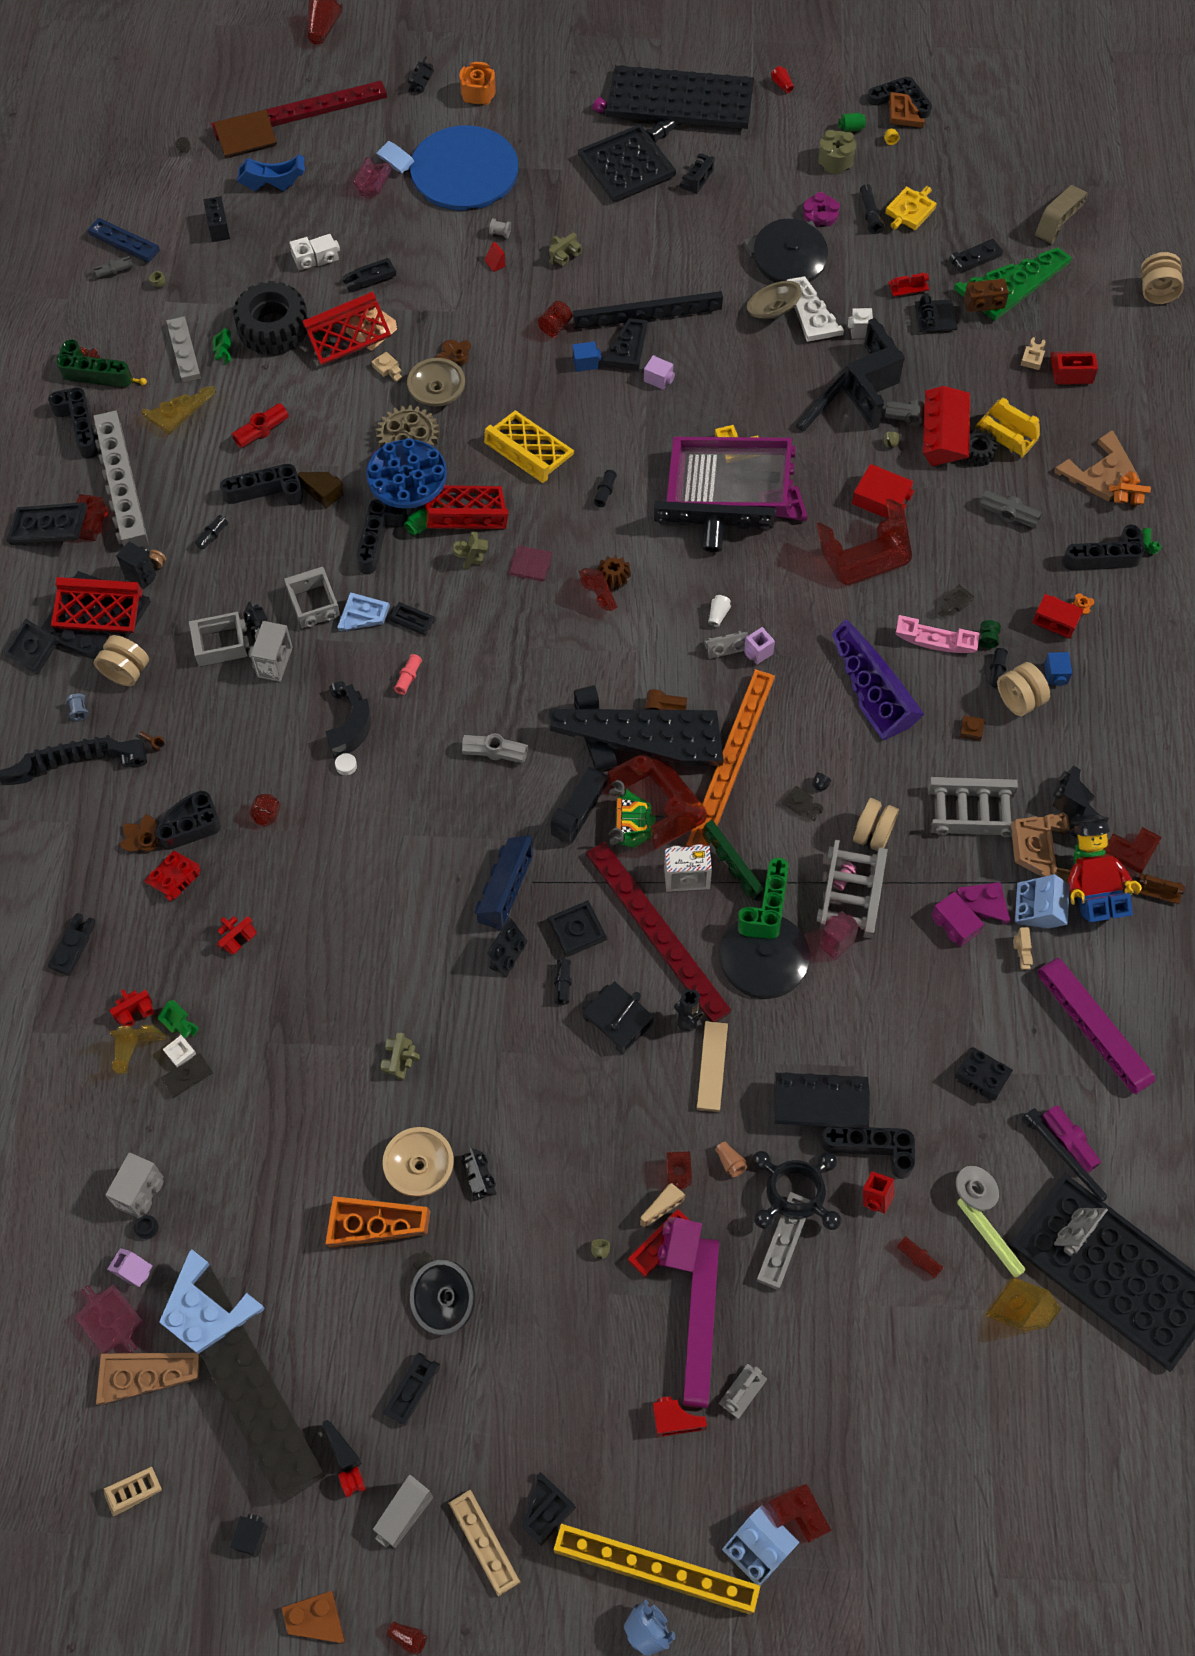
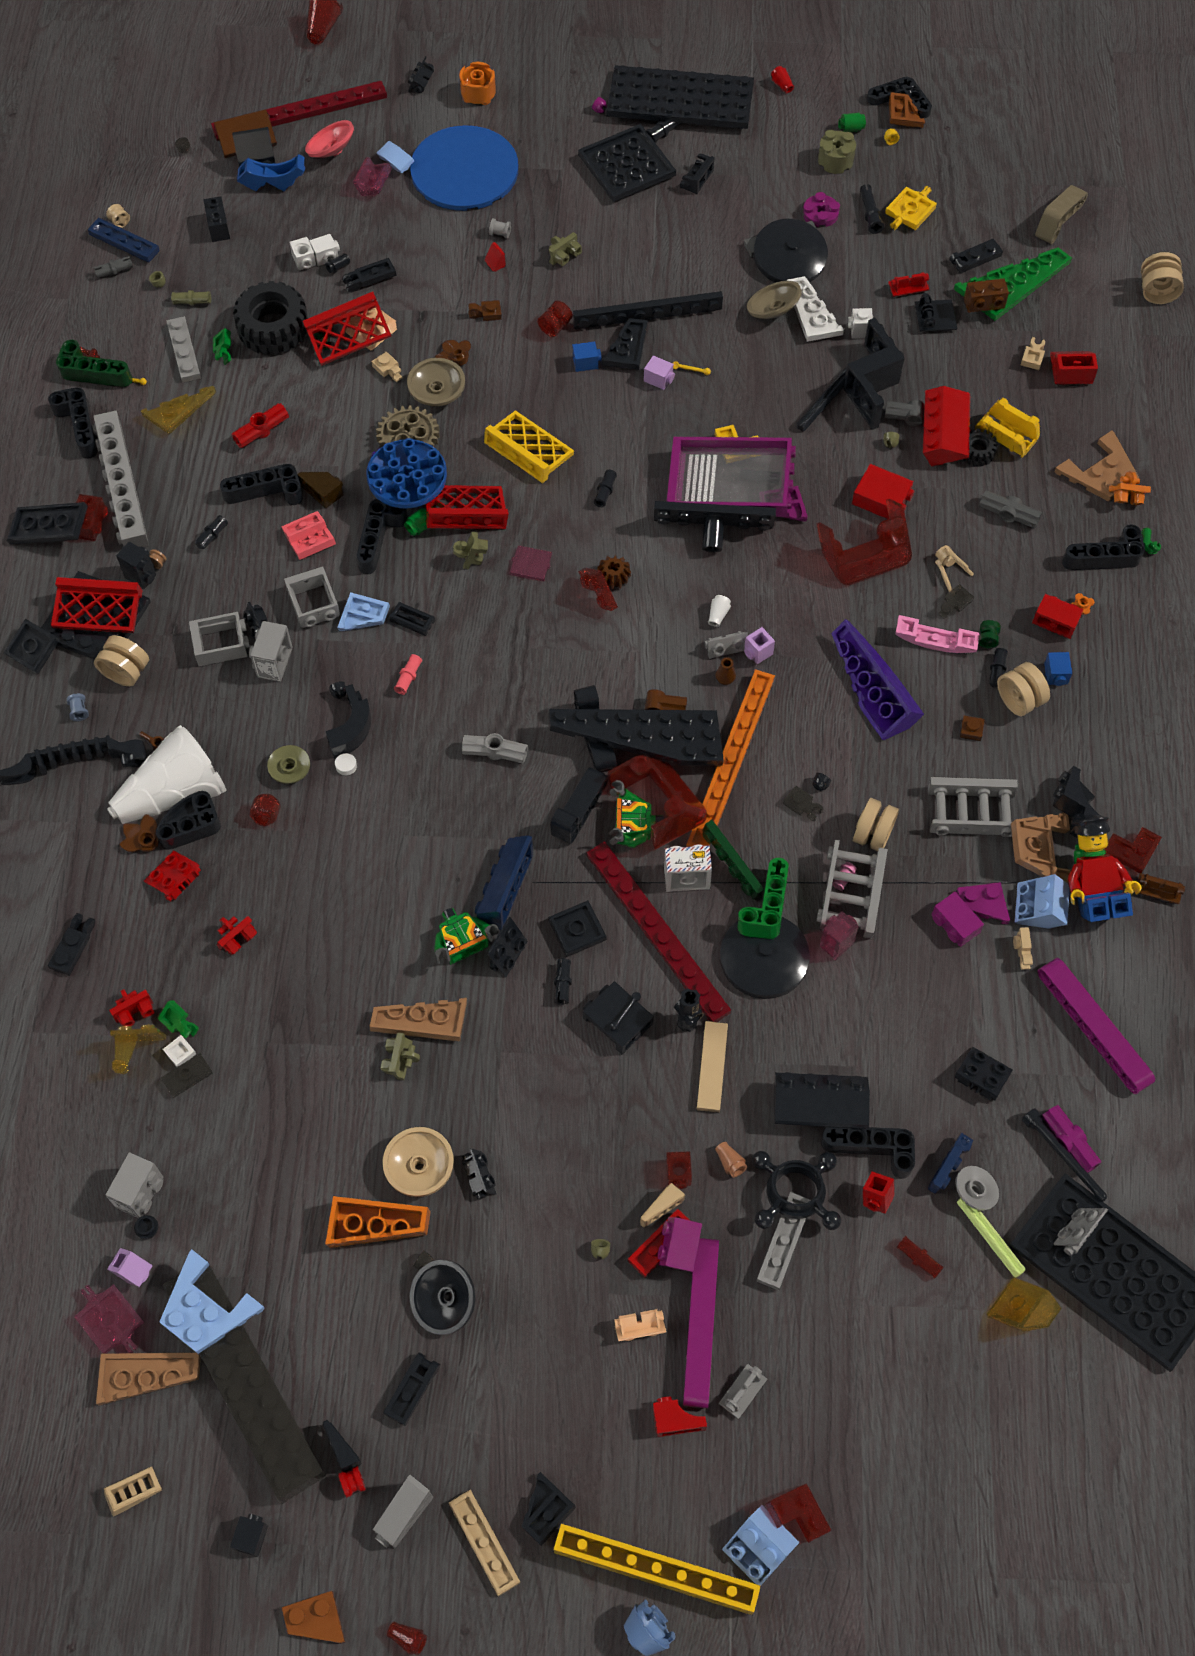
none -> tan wheel [106,204,130,228]
none -> white cone [107,725,227,824]
none -> olive pin [171,290,212,306]
none -> black slope [232,127,276,167]
none -> olive dish [267,745,310,784]
none -> coral slope [281,511,336,560]
none -> coral dish [305,120,354,158]
none -> black pin [325,253,350,273]
none -> medium nougat wing [370,998,467,1041]
none -> torso [434,908,500,965]
none -> reddish brown plate [468,300,502,321]
none -> light nougat hinge [614,1309,666,1341]
none -> yellow hinge [672,361,711,376]
none -> reddish brown cone [715,657,736,685]
none -> dark blue hinge [927,1133,973,1194]
none -> tan plant [935,545,974,596]

